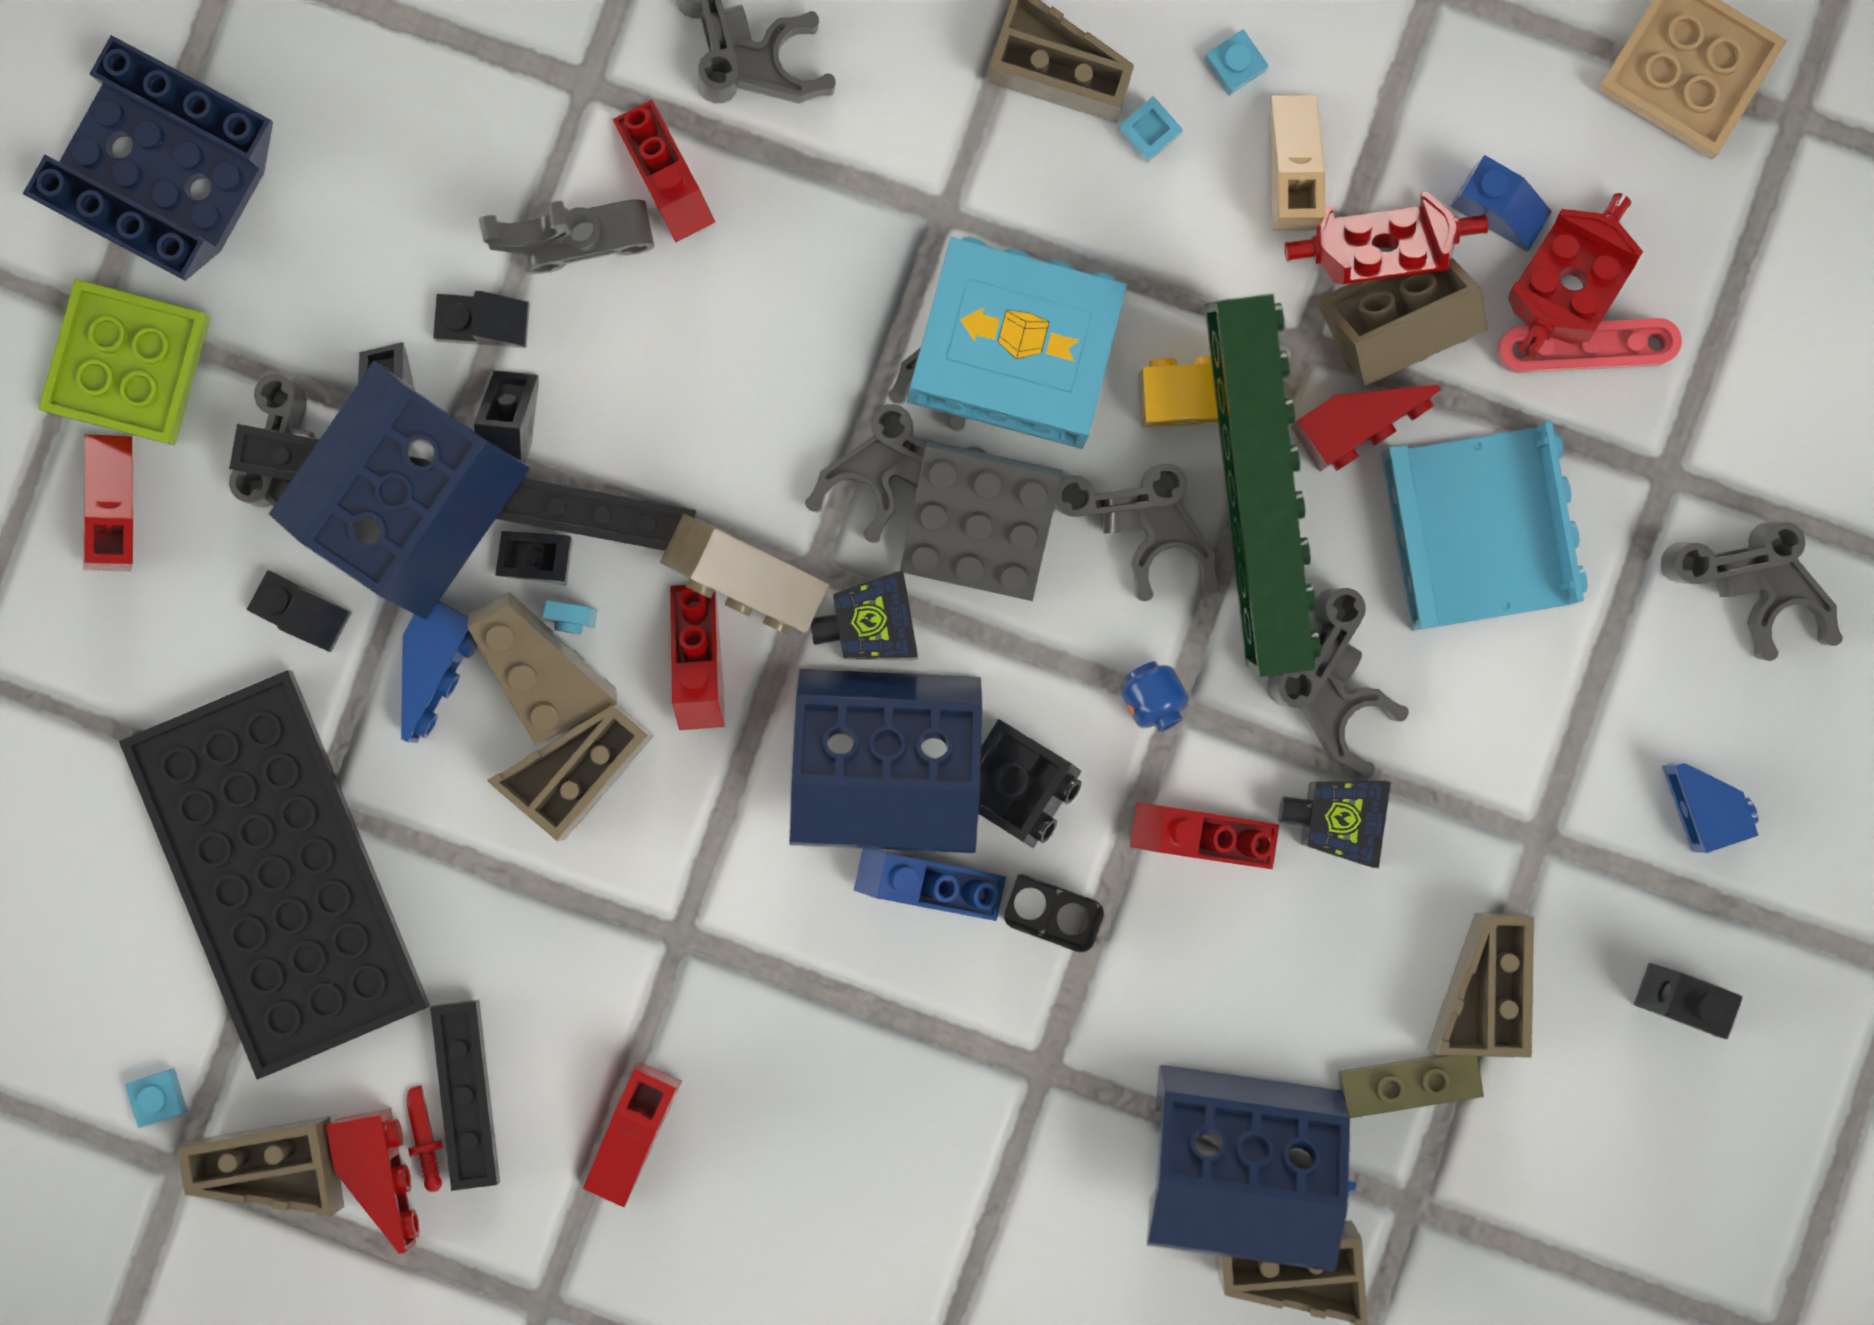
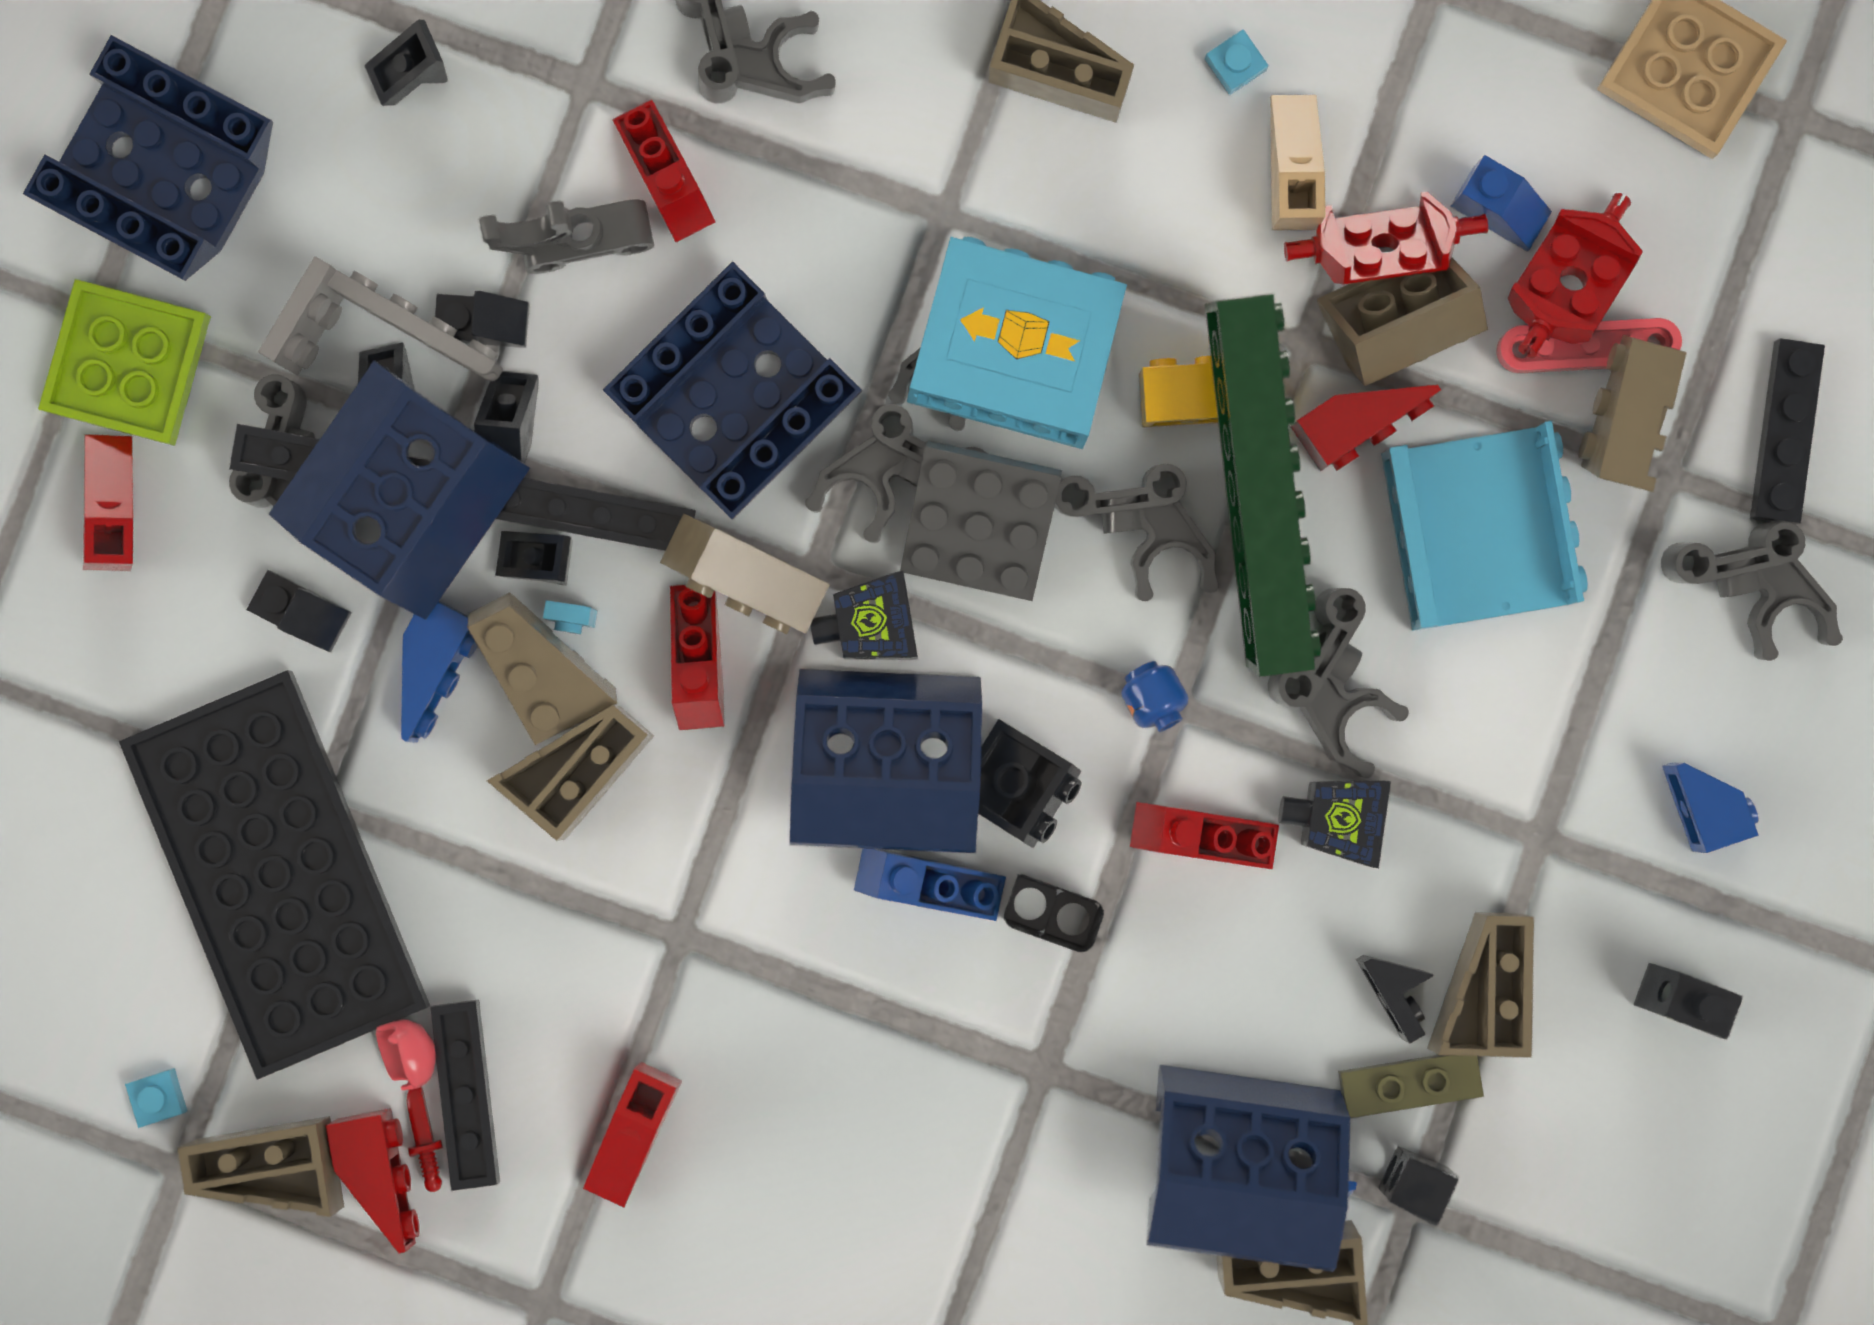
medium azure plate [1118,96,1183,163] -> none
none -> light grey bracket [258,256,503,381]
none -> black slope [364,20,448,106]
none -> coral hair [376,1019,436,1090]
none -> dark blue slope [603,261,862,520]
none -> black slope [1356,955,1434,1044]
none -> black piece [1378,1146,1459,1227]
none -> dark tan wedge [1578,335,1687,492]
none -> black plate [1750,338,1825,525]

